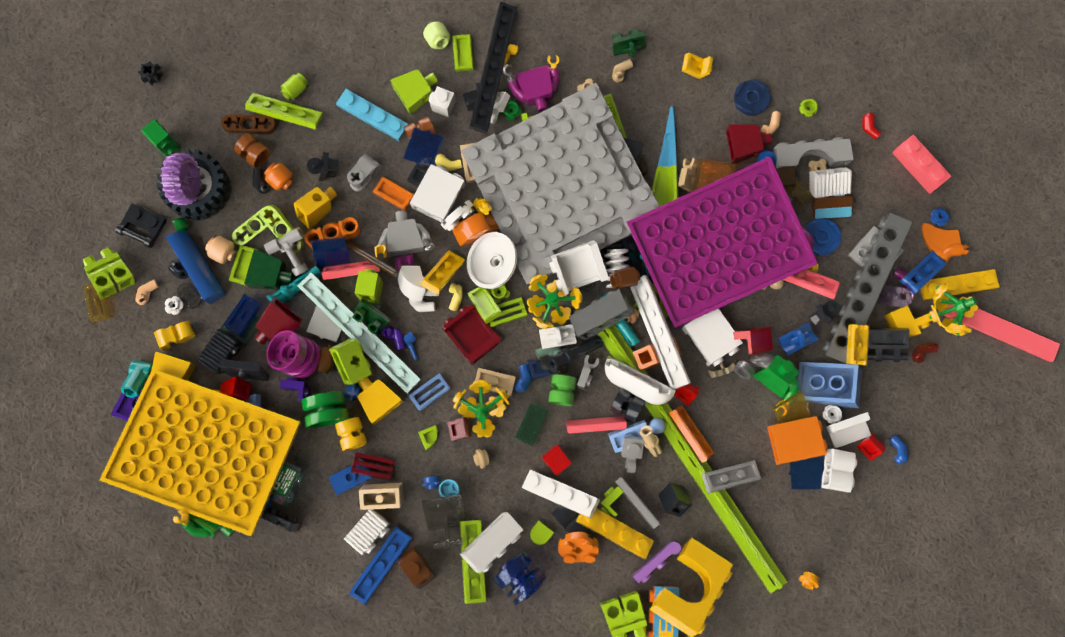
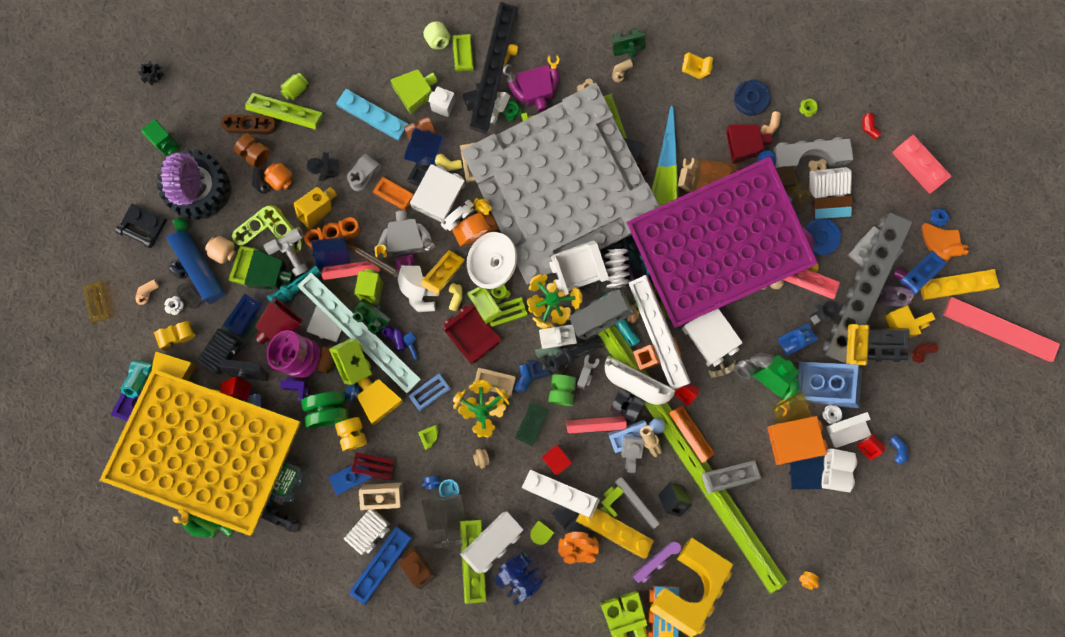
lime hips [83,247,135,300] -> none
tile [447,417,471,441] -> none
reddish brown brick [610,267,640,289] -> none
red panel [733,327,773,354] -> none
plant [929,281,978,336] -> none

